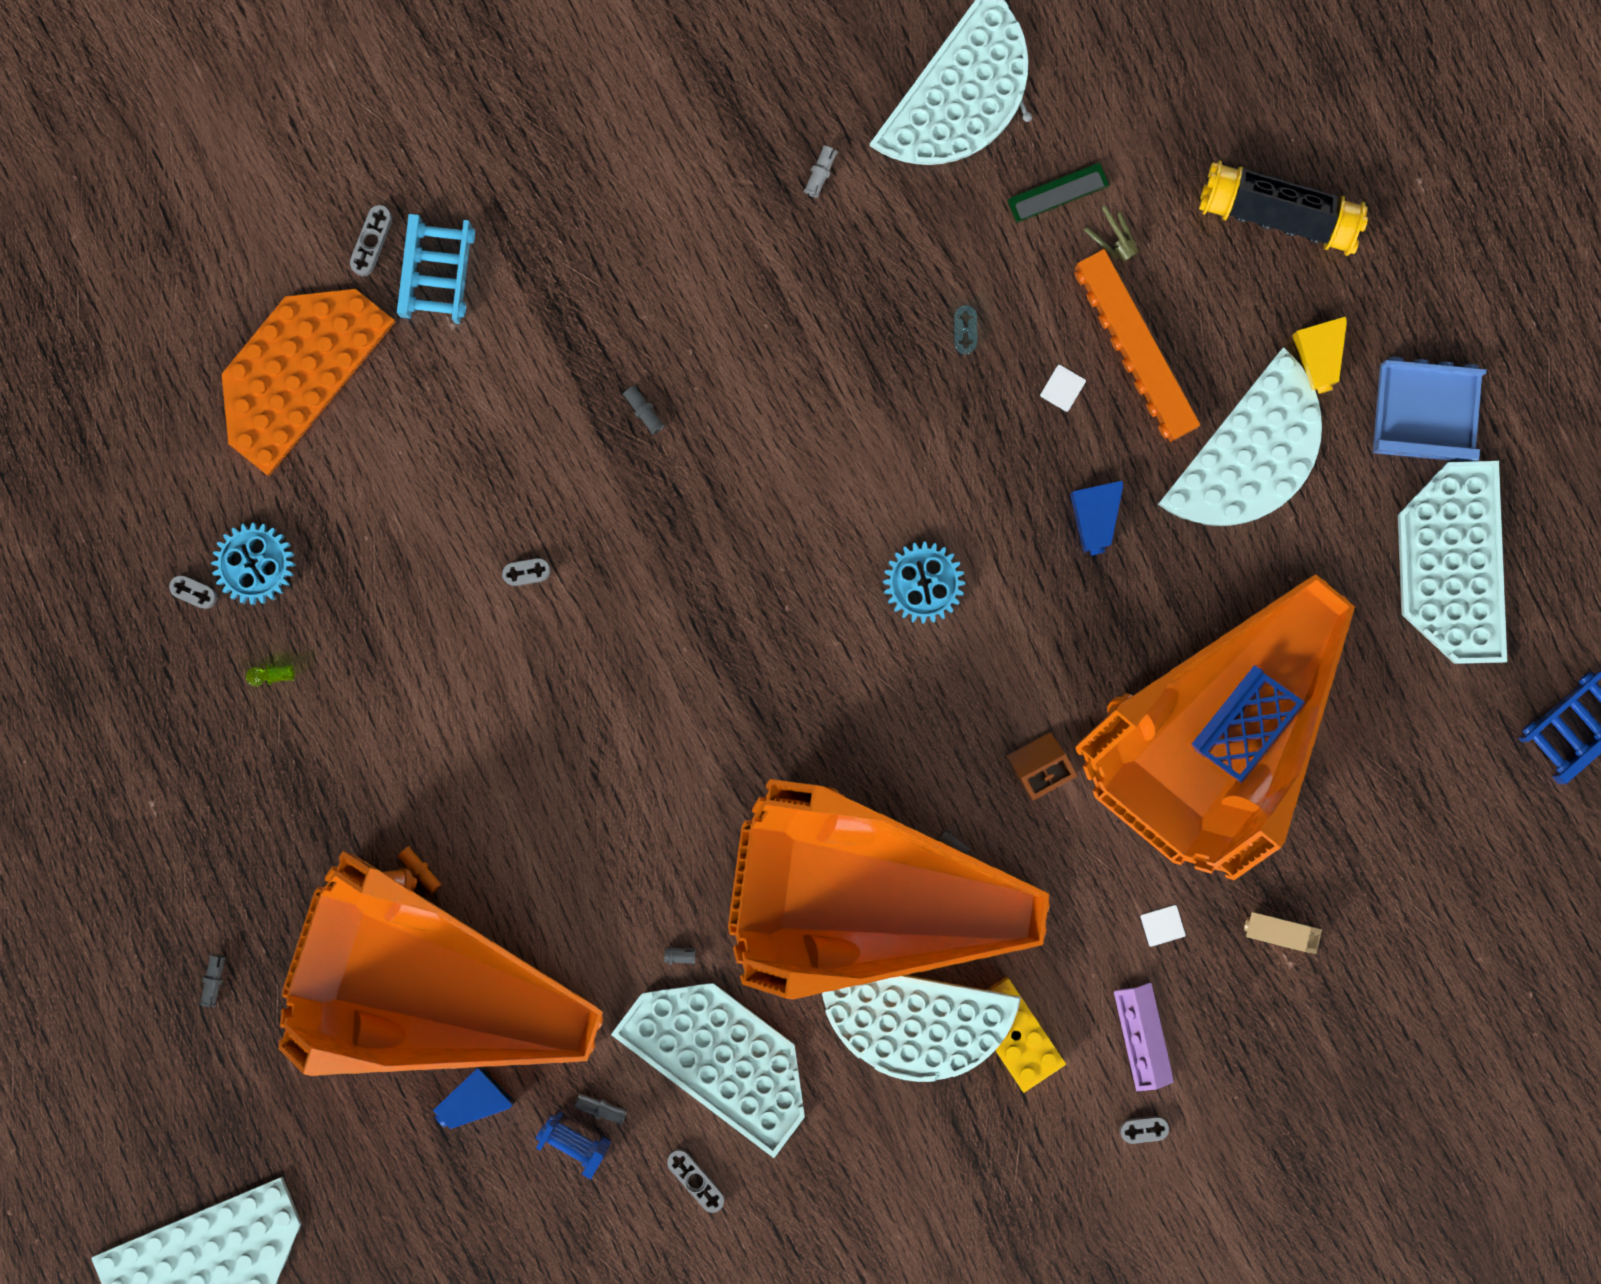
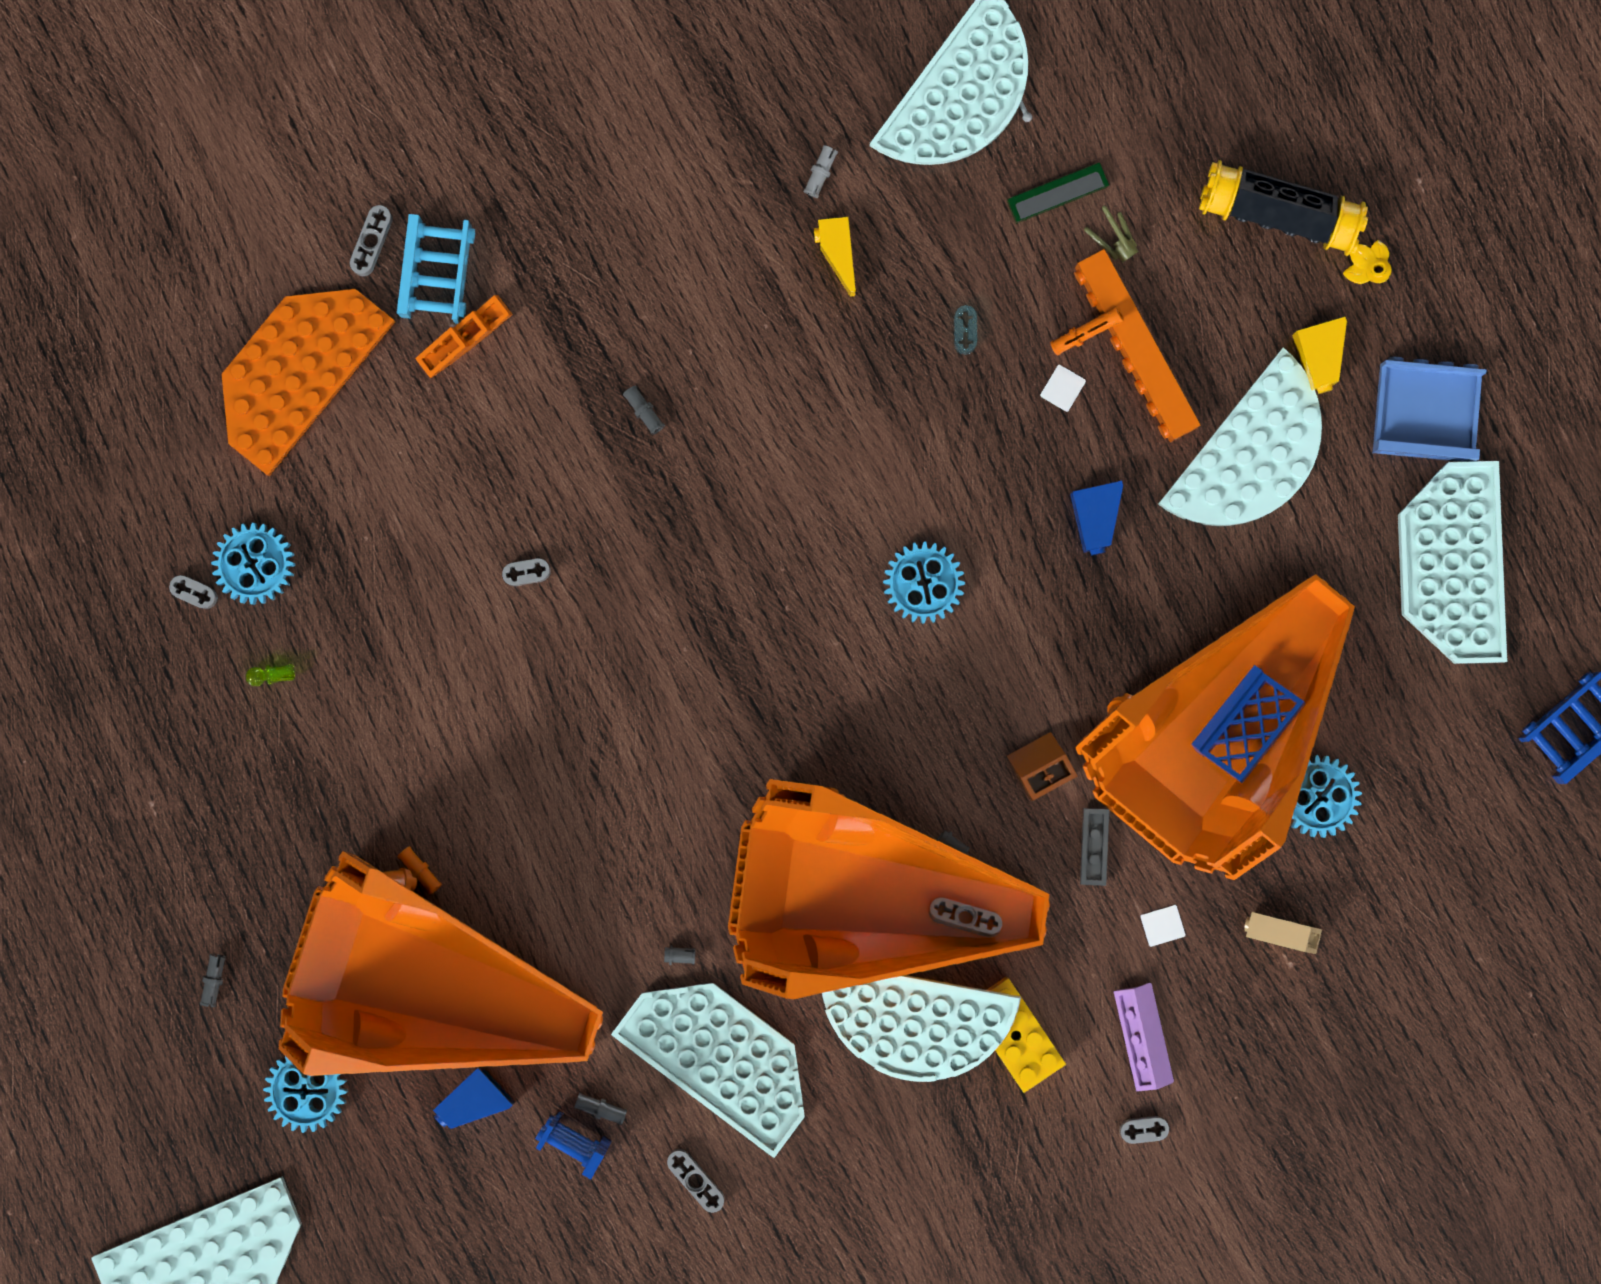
none -> medium azure gear [263,1056,348,1133]
none -> orange slope [415,295,513,378]
none -> yellow slope [814,217,856,297]
none -> light grey beam [929,897,1002,938]
none -> orange pin [1050,307,1124,356]
none -> dark grey plate [1080,808,1109,886]
none -> medium azure gear [1291,755,1362,838]
none -> yellow plate [1343,241,1391,284]

